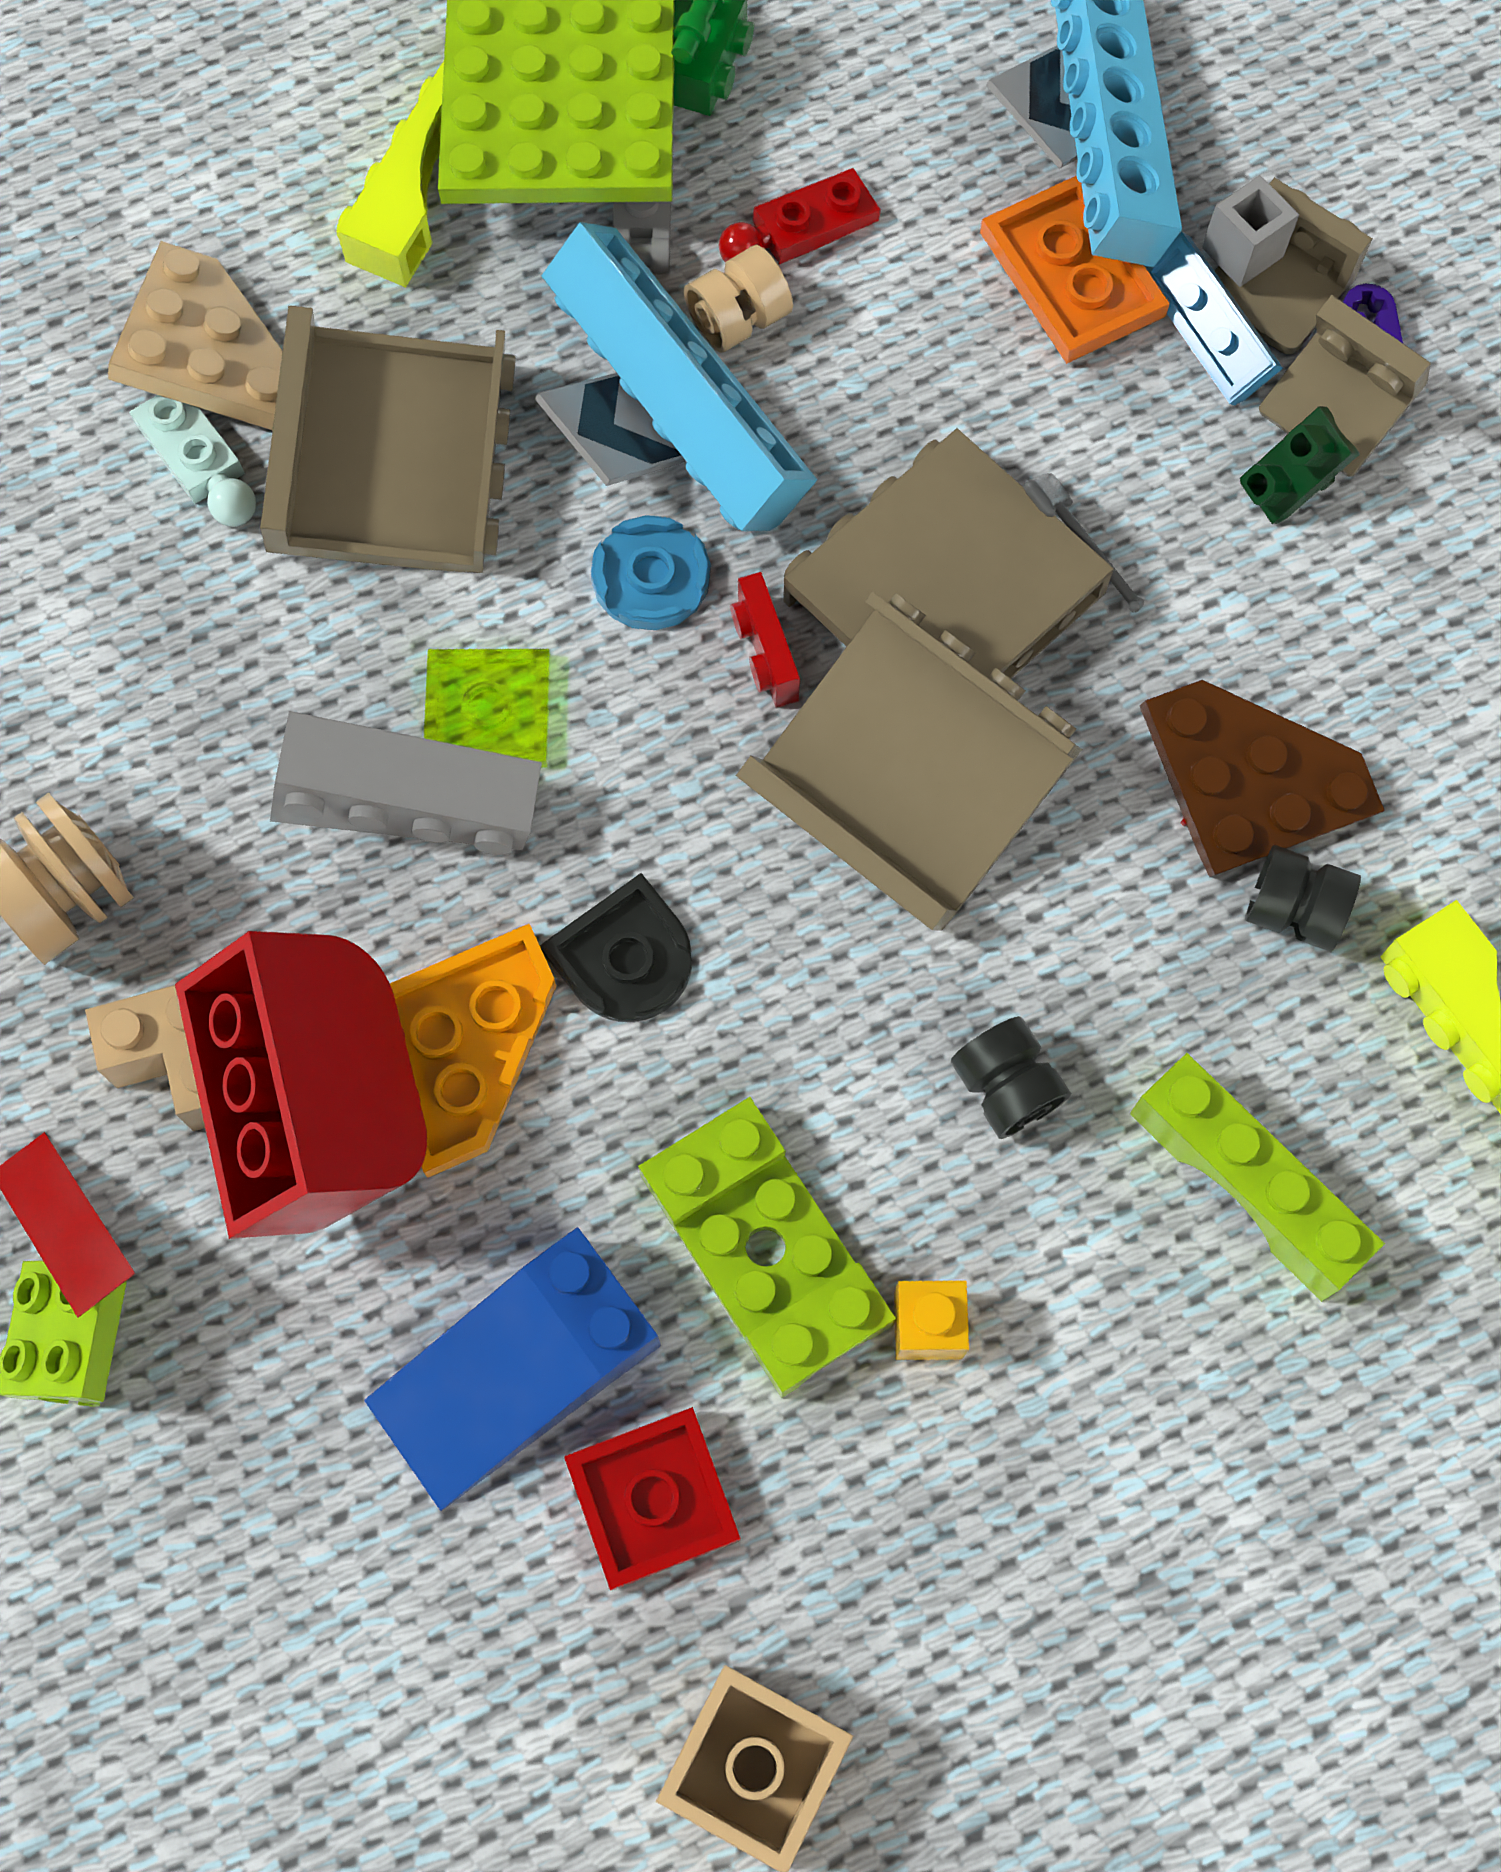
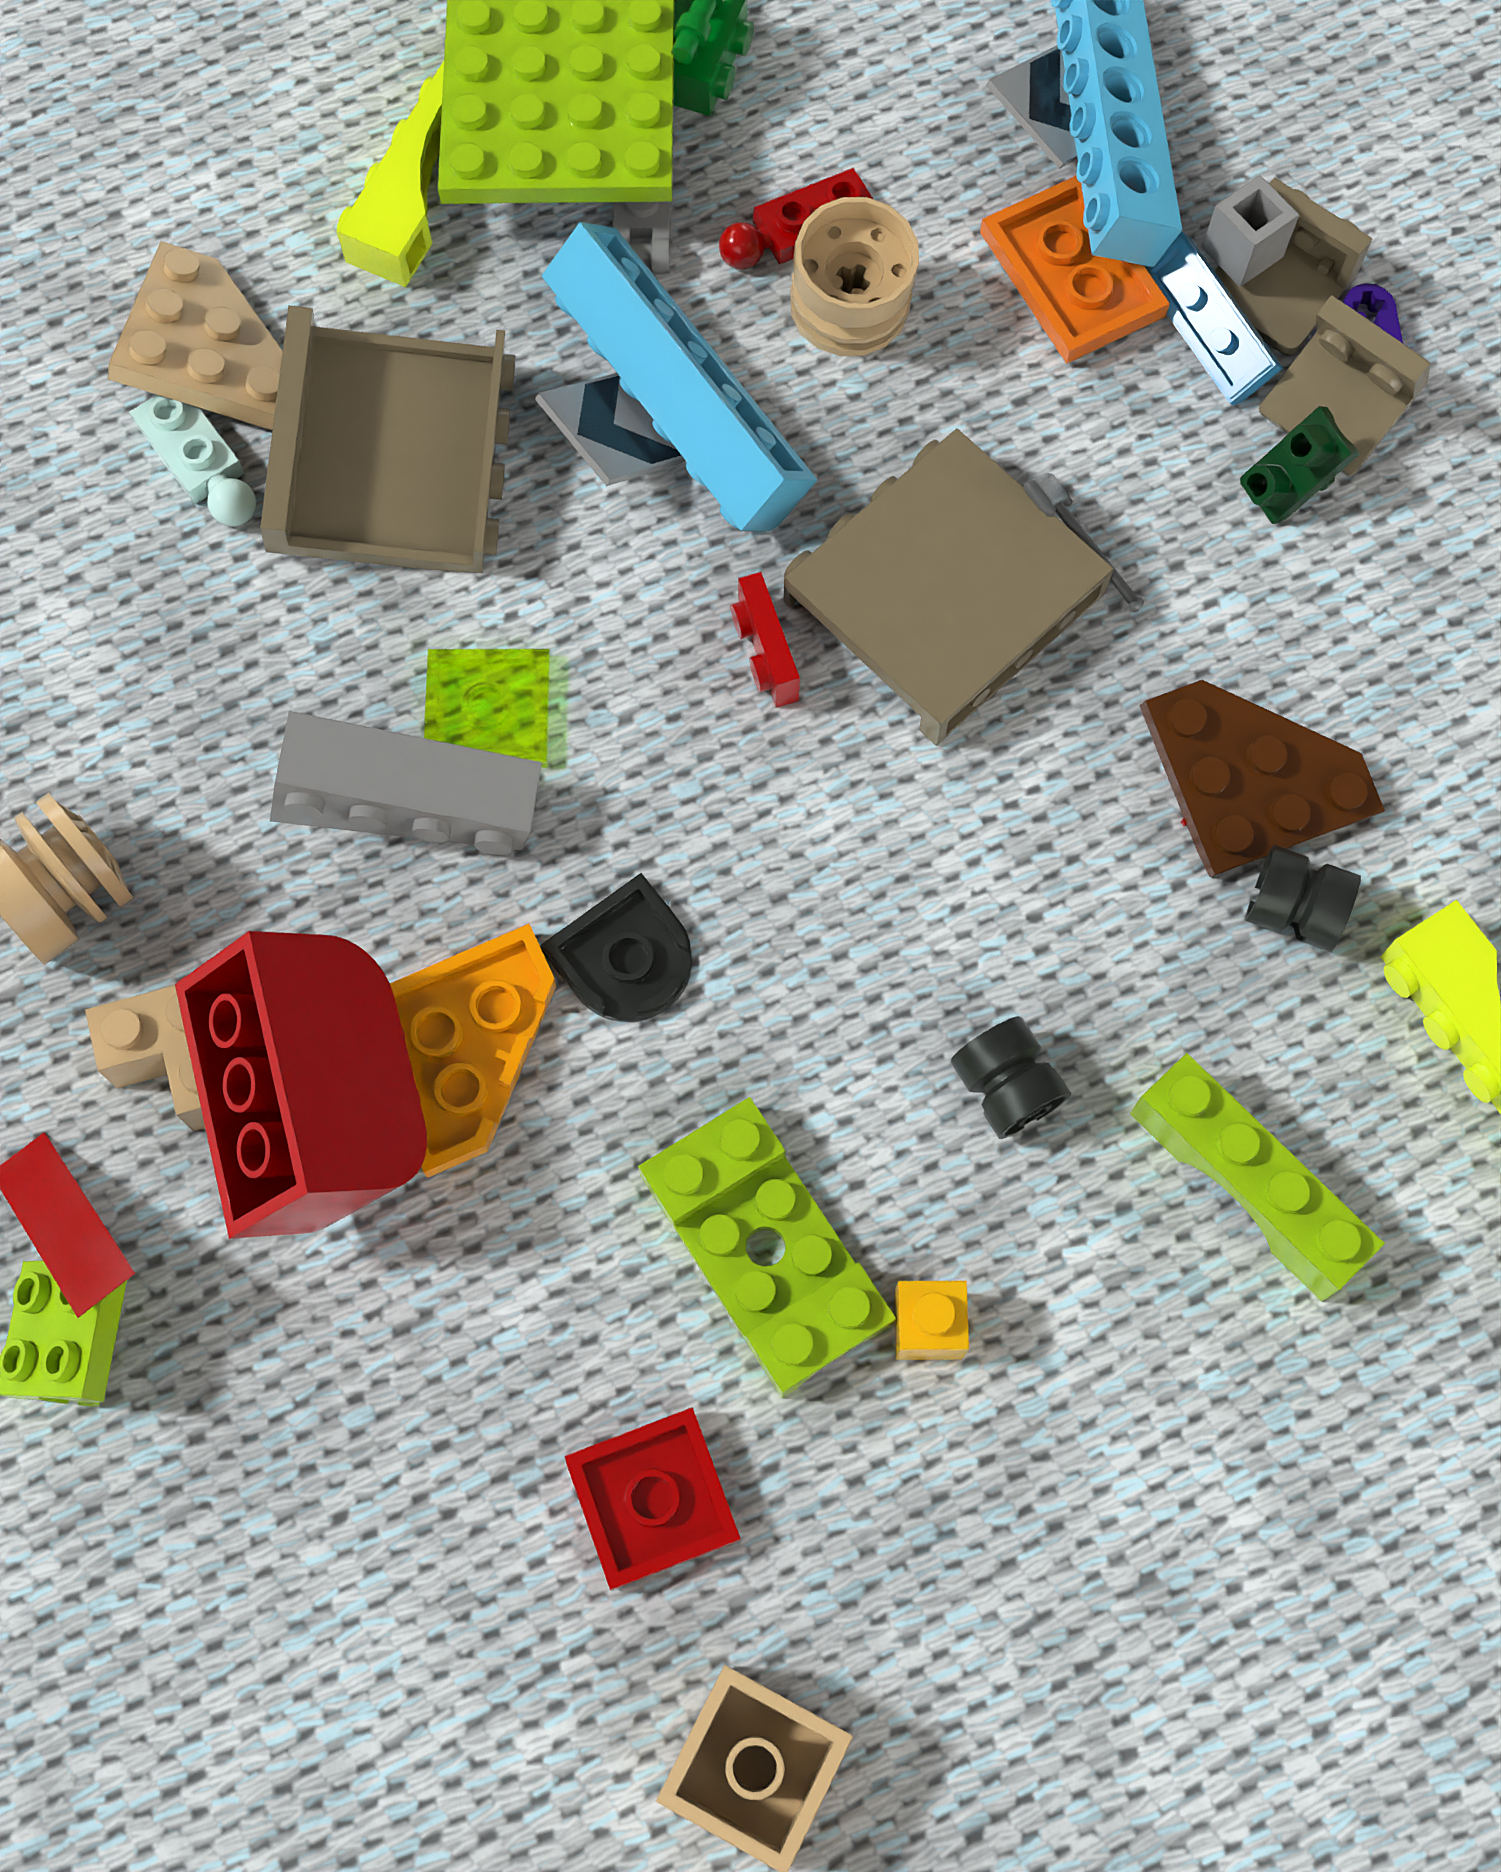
blue slope [364,1227,661,1511] -> none
dark azure tile [591,515,711,631] -> none
tan wheel [684,245,793,353] -> none
dark tan panel [735,591,1082,931] -> none
none -> tan wheel [790,197,919,356]

